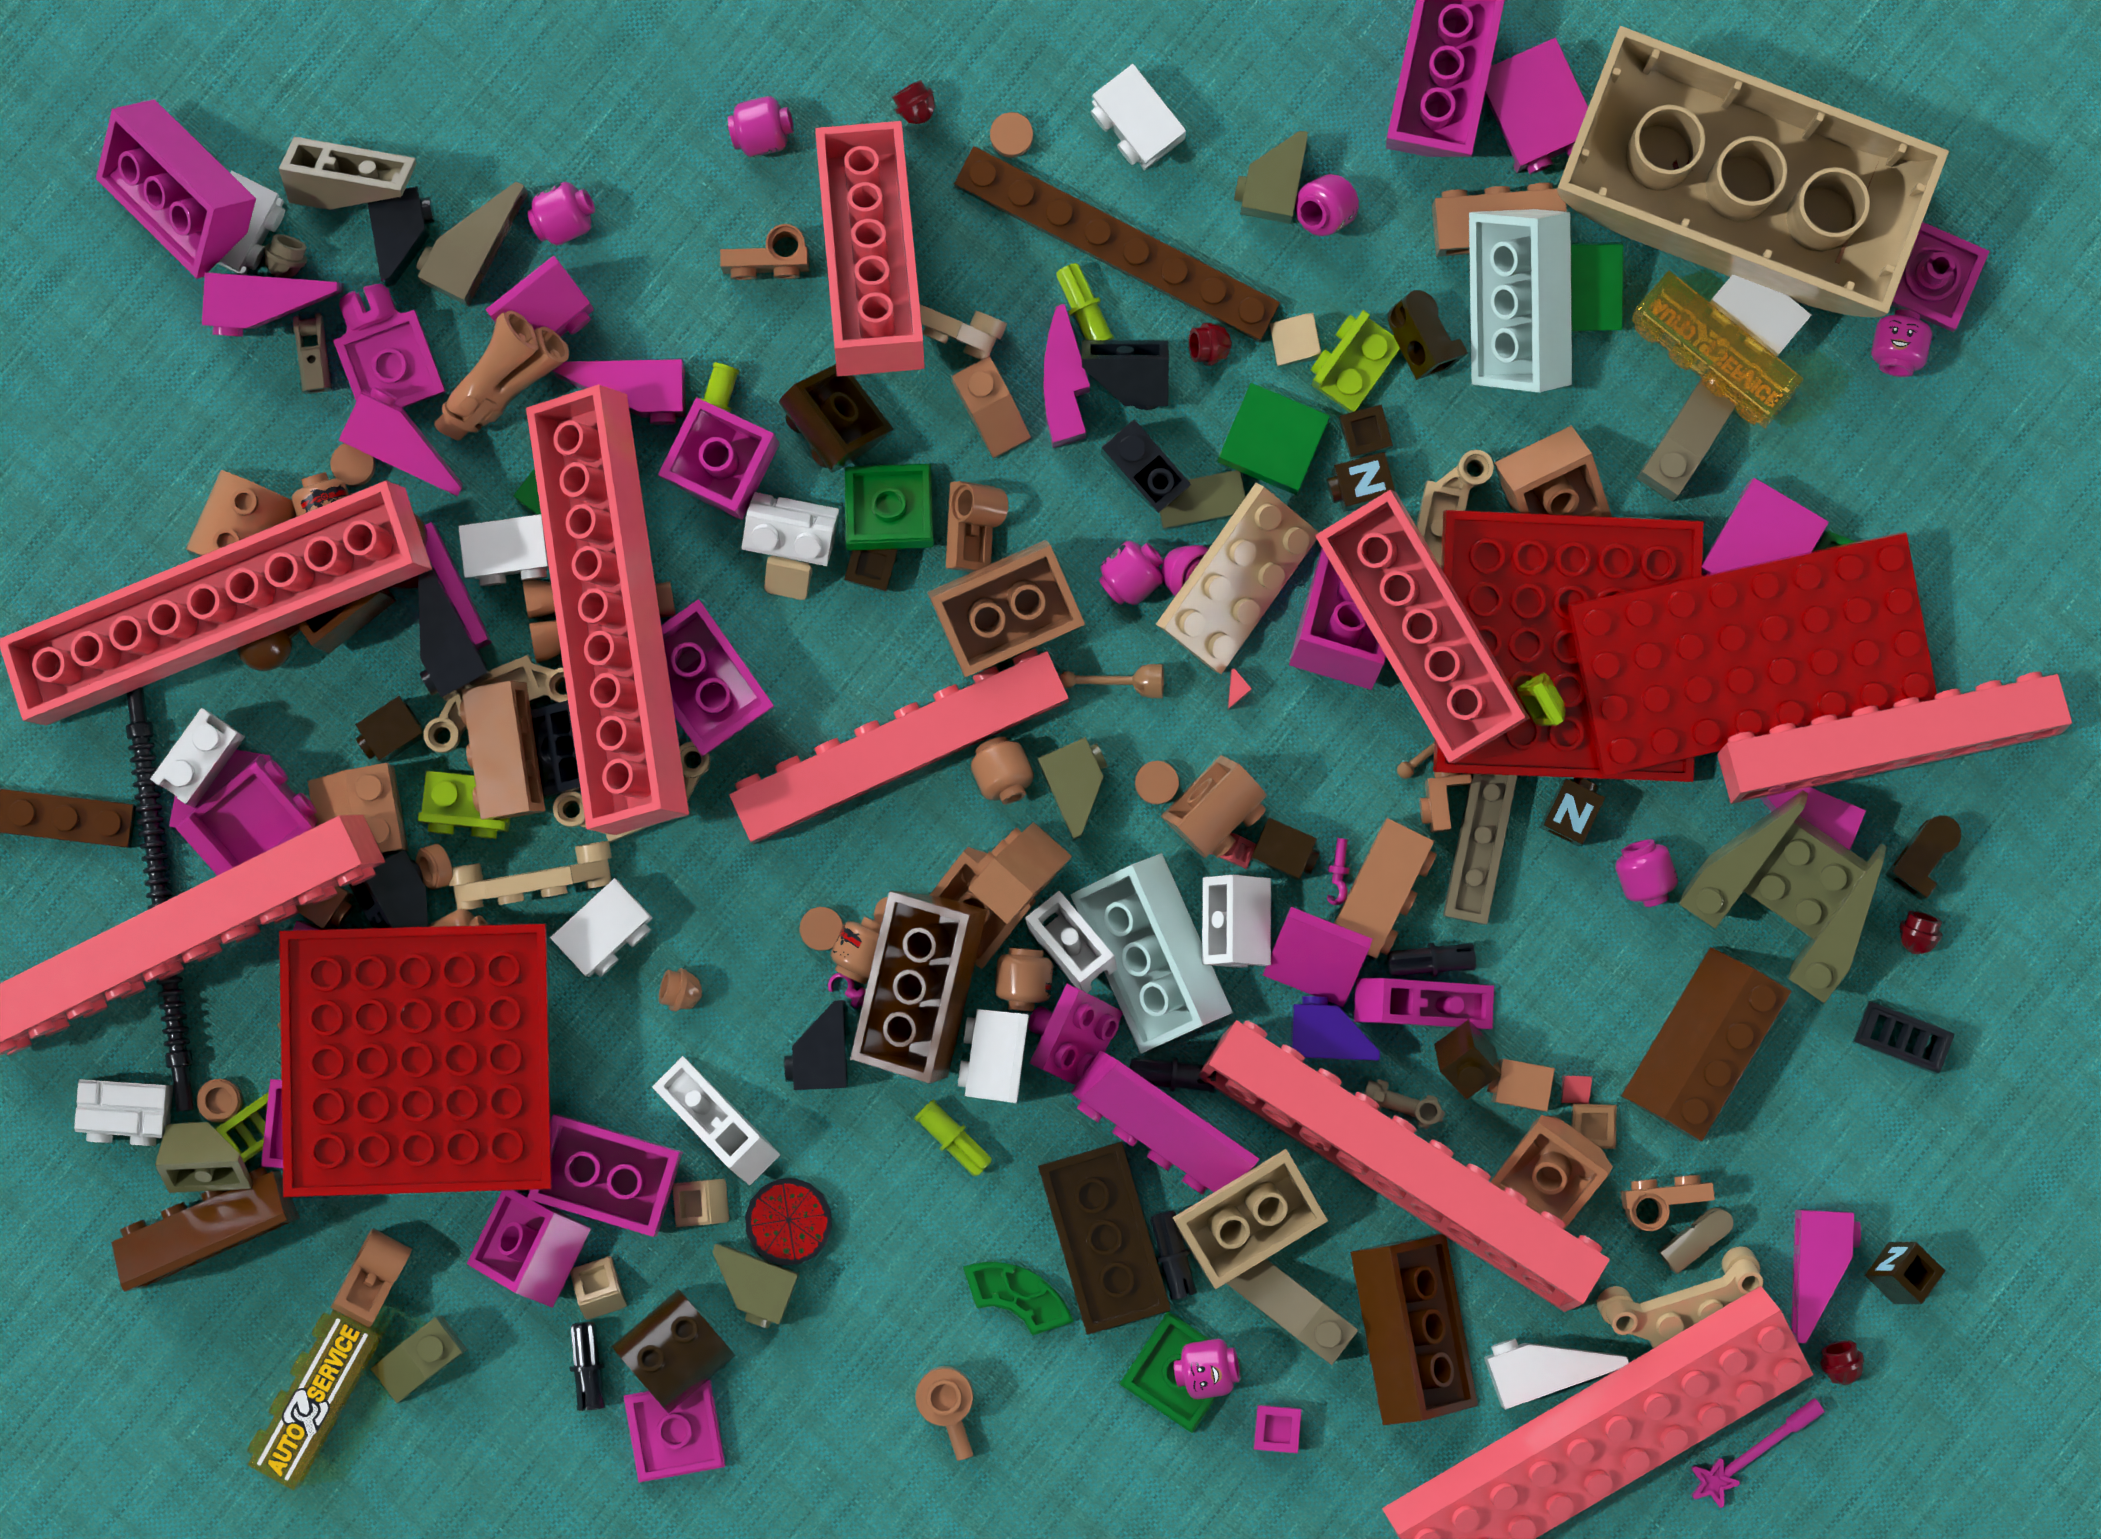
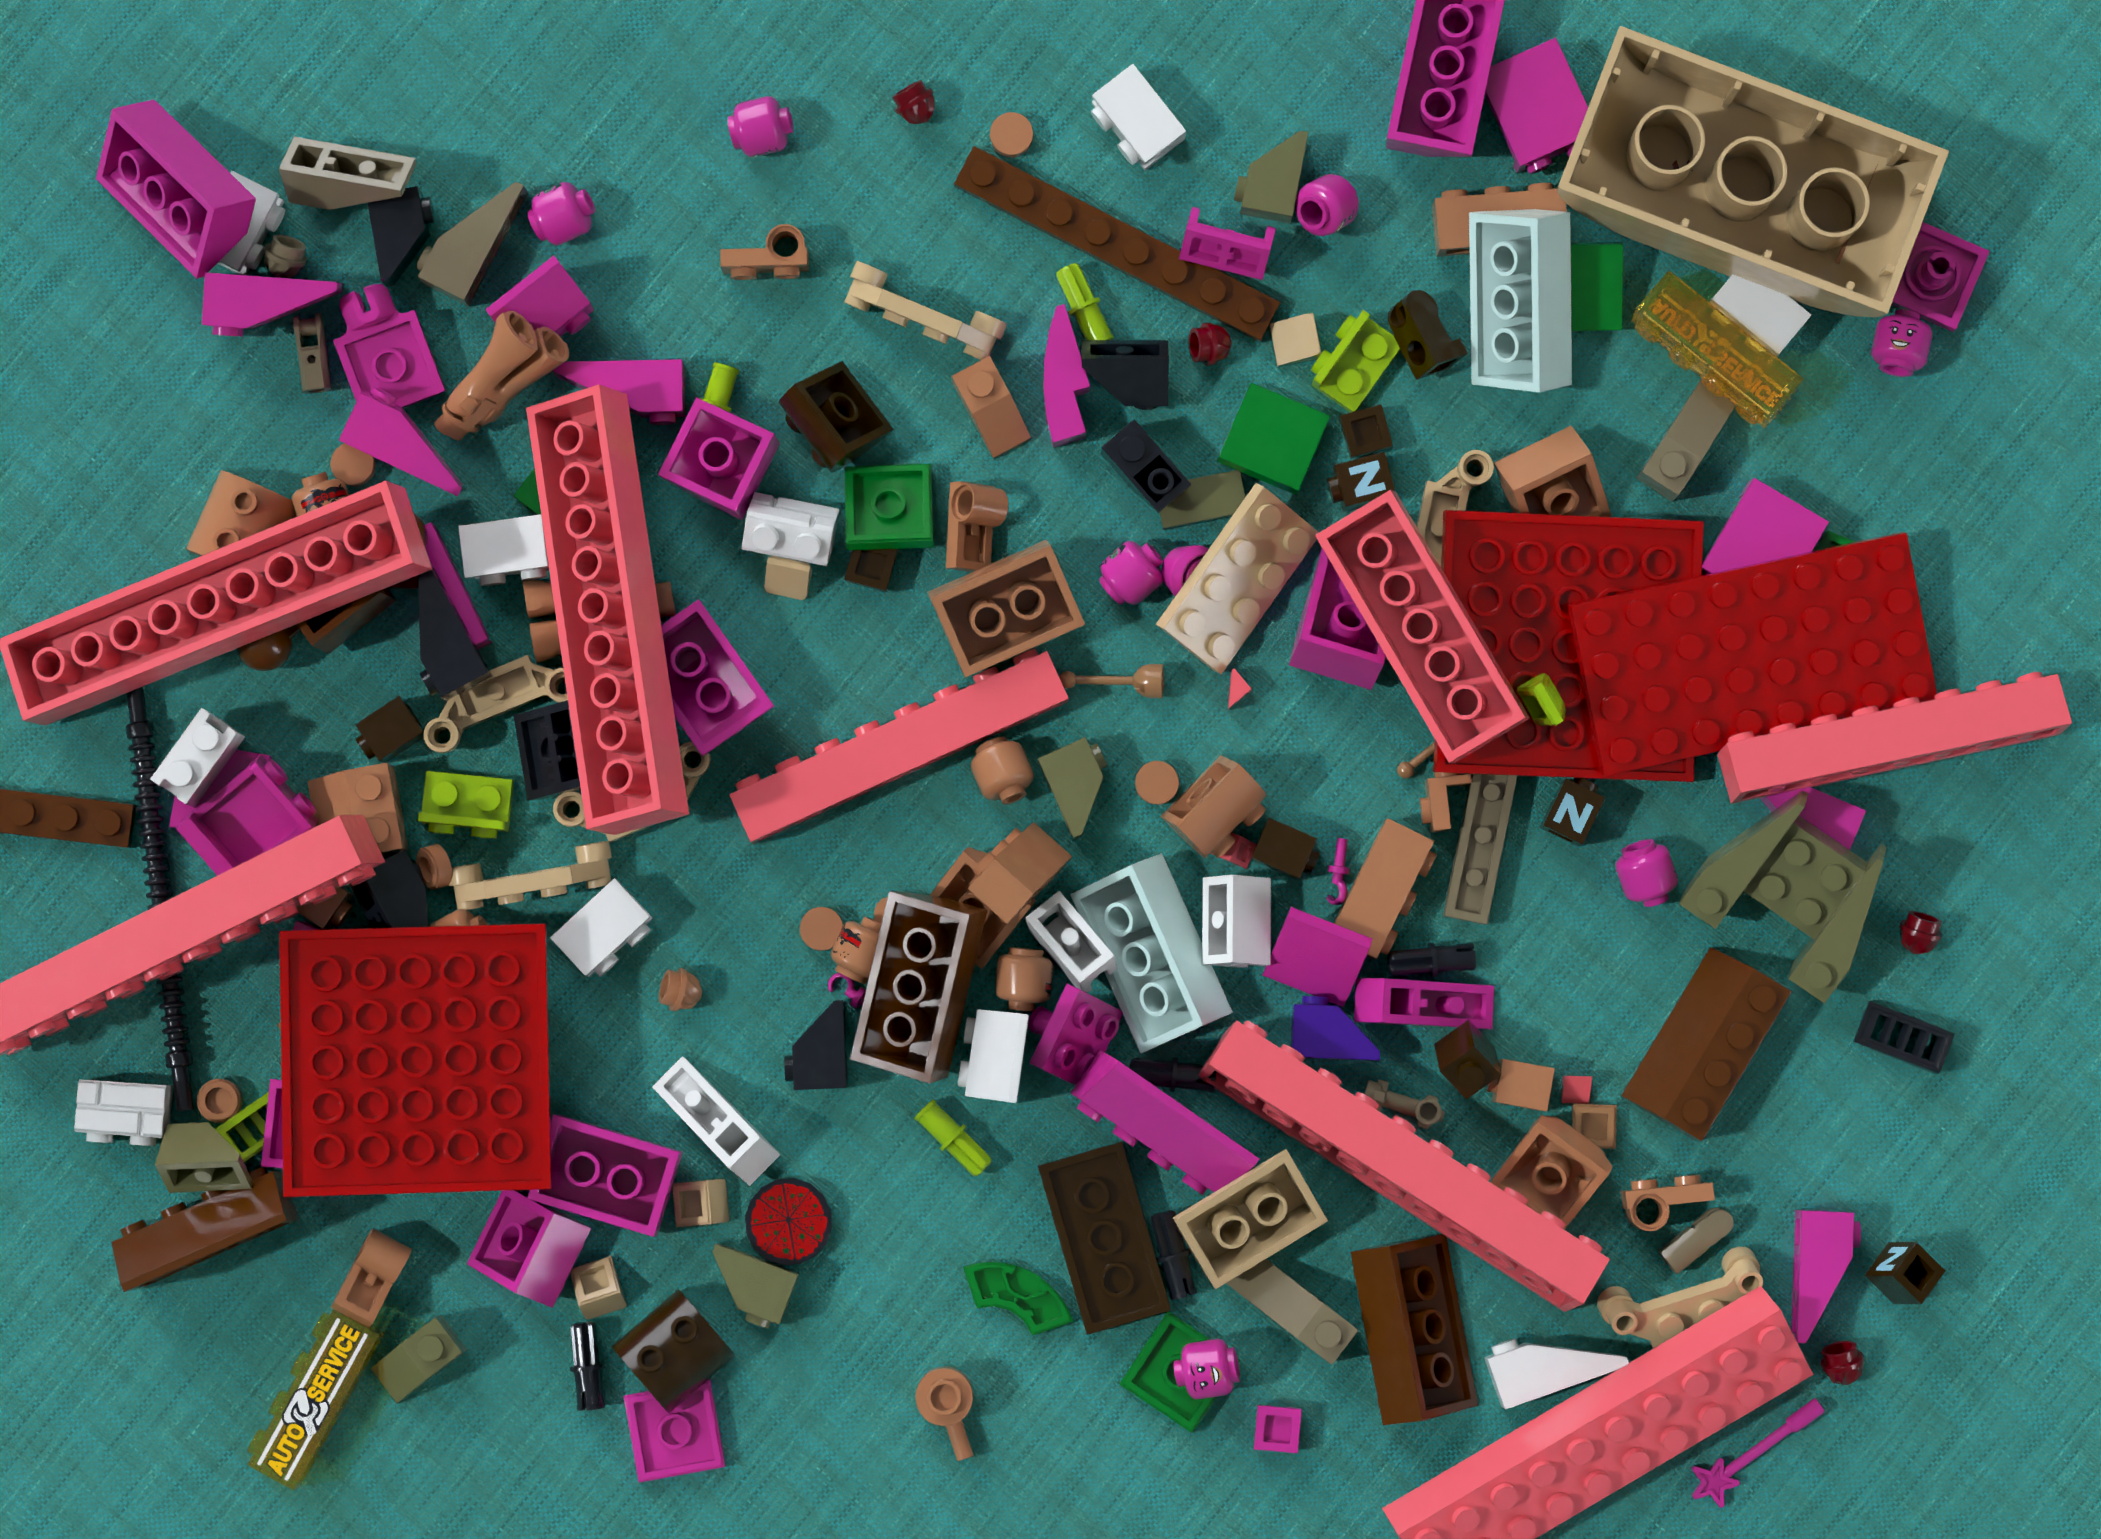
nougat brick [460,681,545,820] -> none
coral brick [815,121,925,376] -> none
dark brown leg [1885,815,1961,900] -> none
none -> dark pink hinge [1179,207,1276,280]

